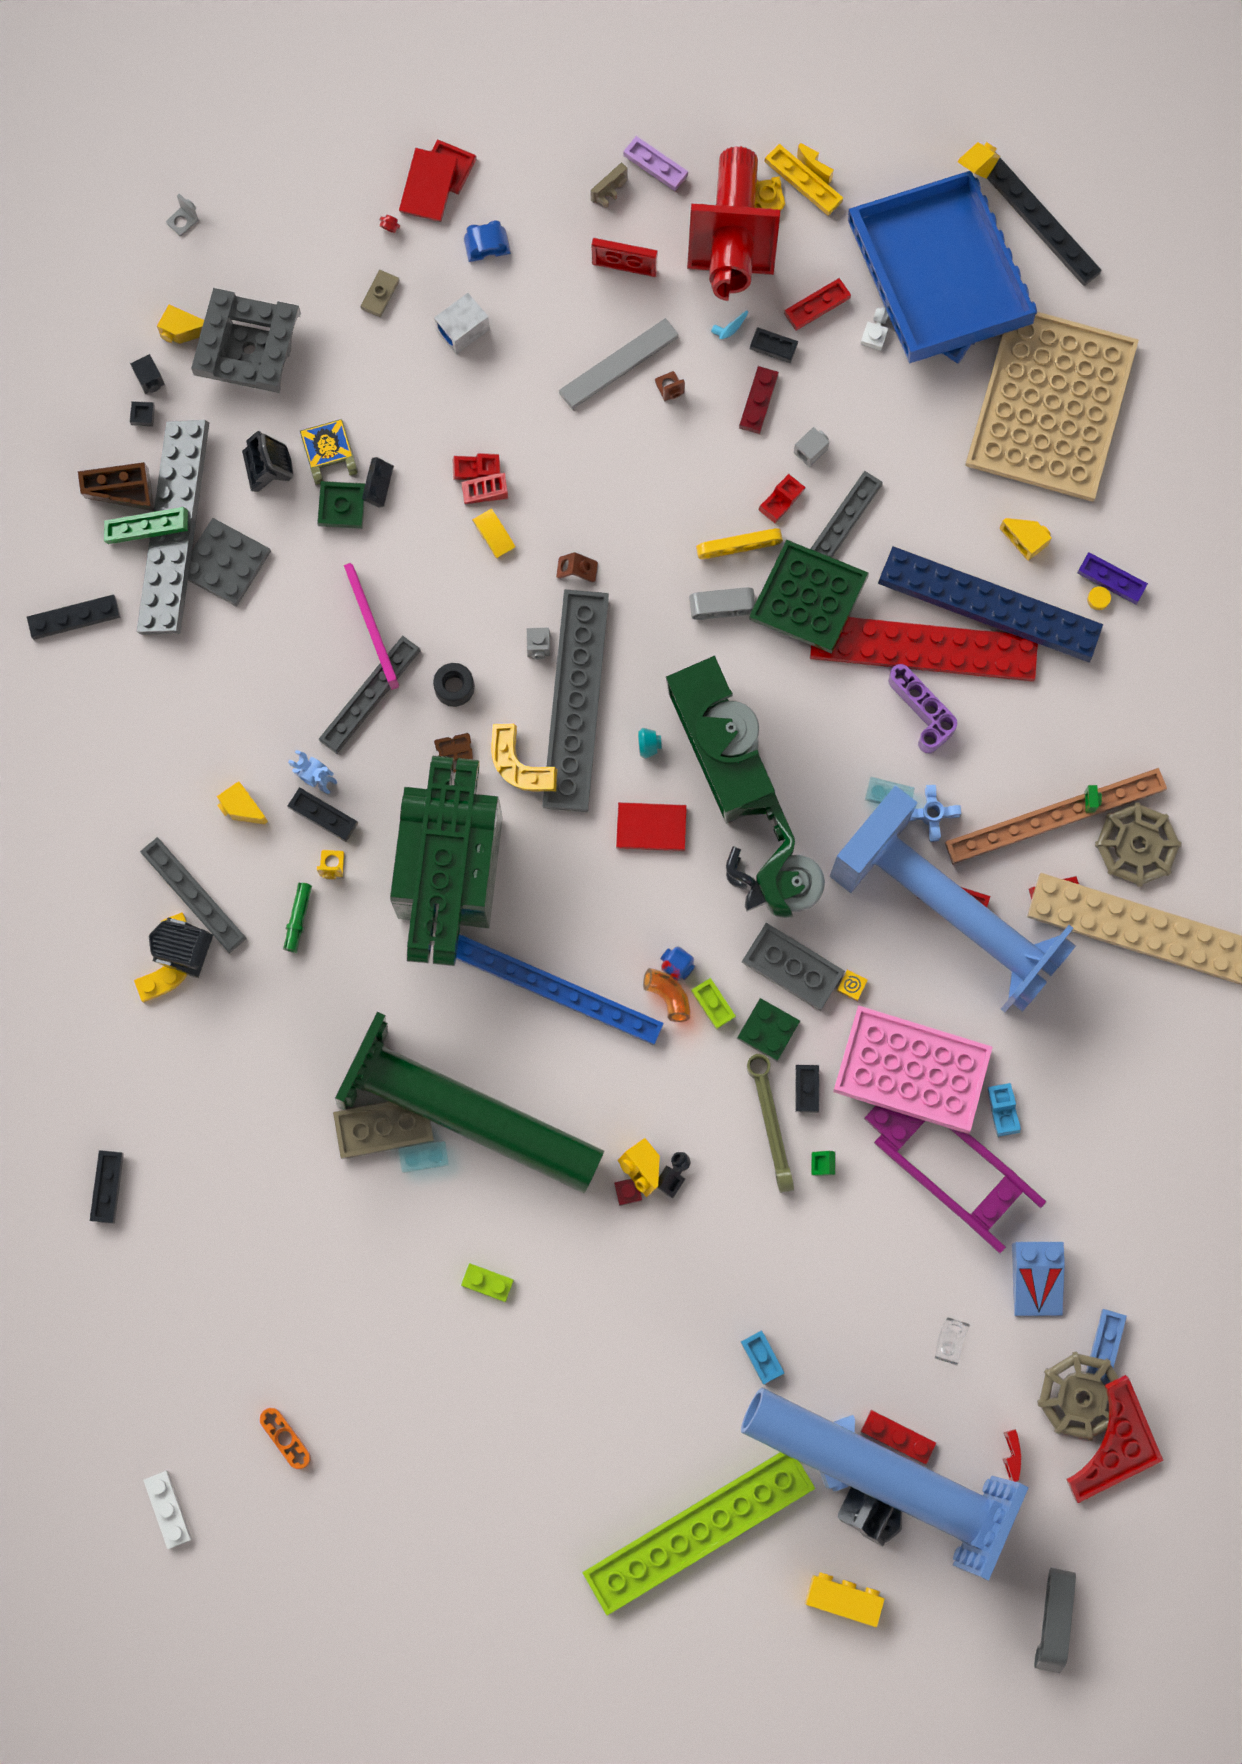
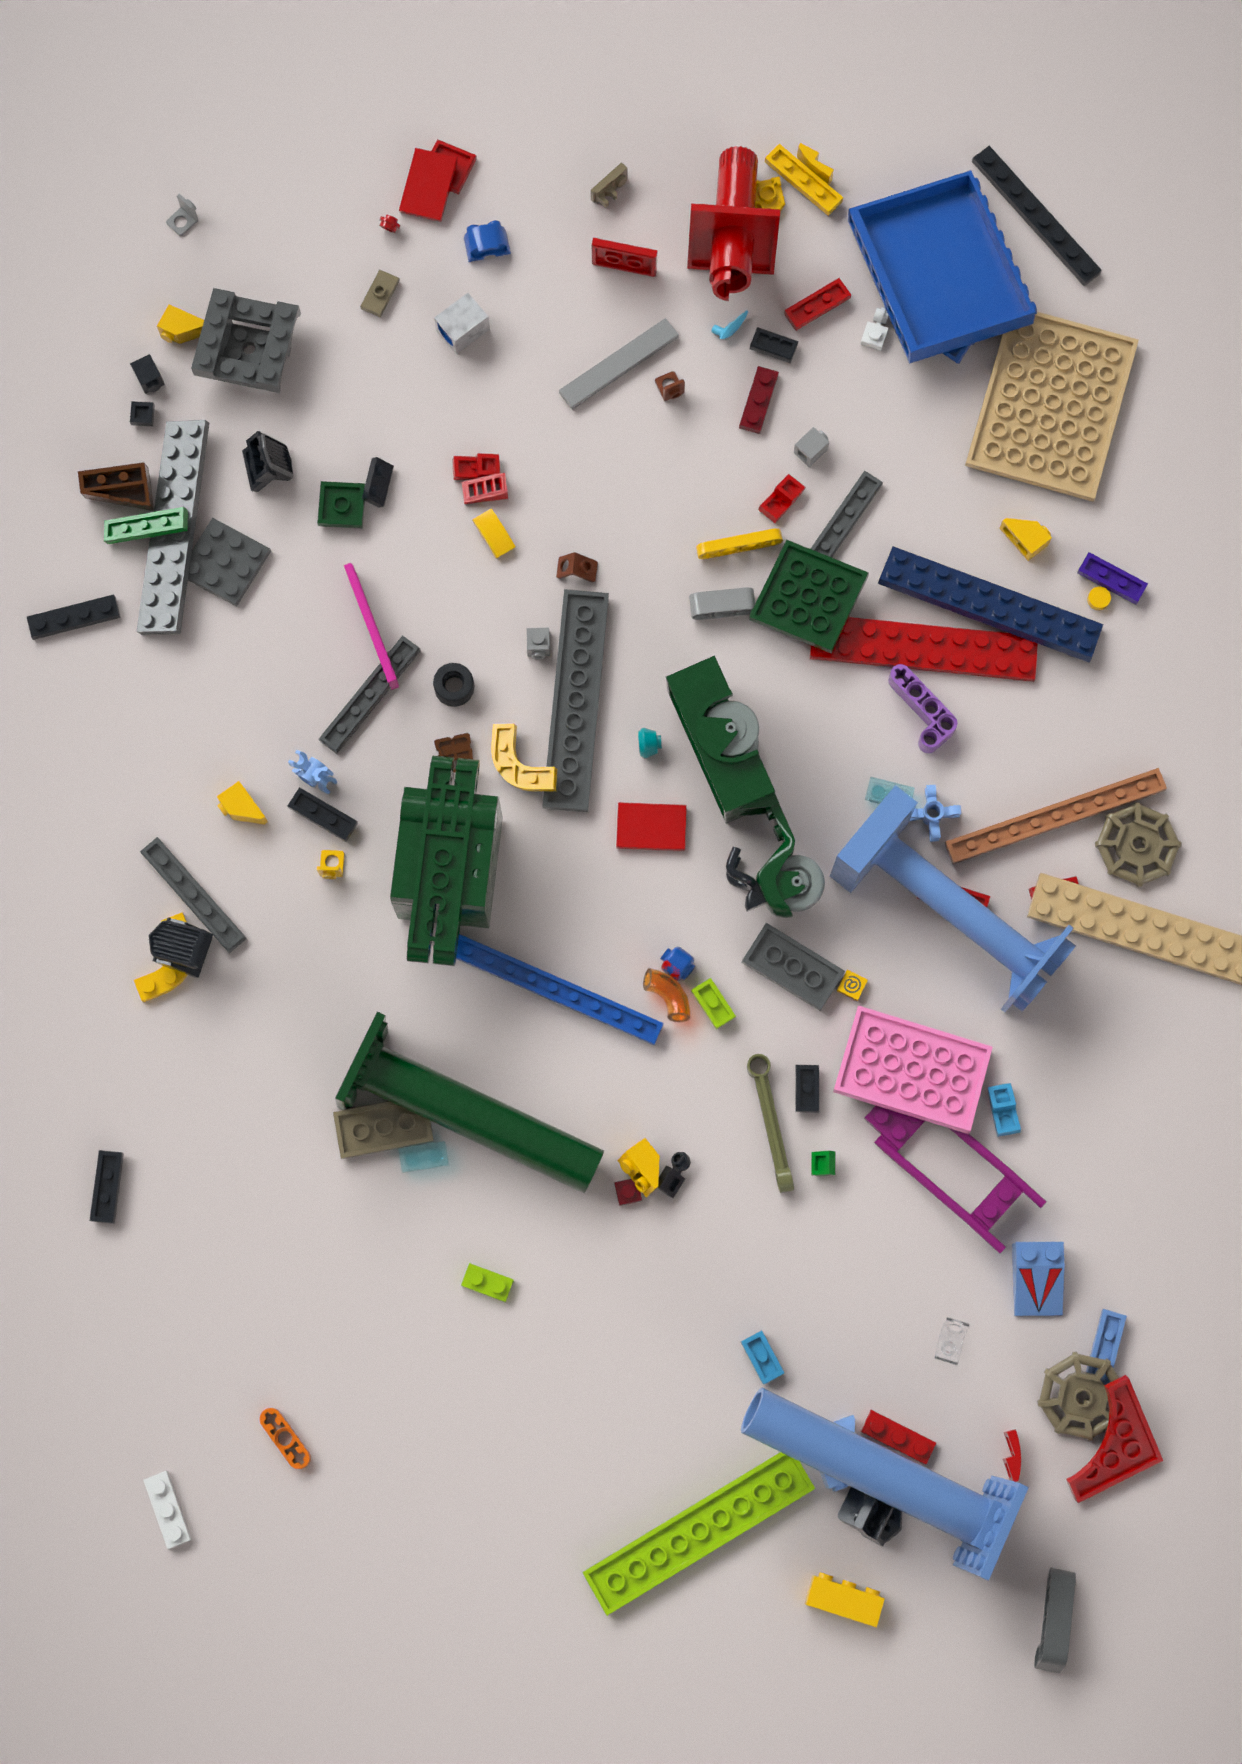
green pin [283,882,312,953] -> none
flag [300,419,358,485] -> none
lavender plate [623,136,688,191] -> none
dark green plate [737,998,800,1062] -> none
yellow slope [958,142,1001,179] -> none
green plate [1084,785,1102,813] -> none

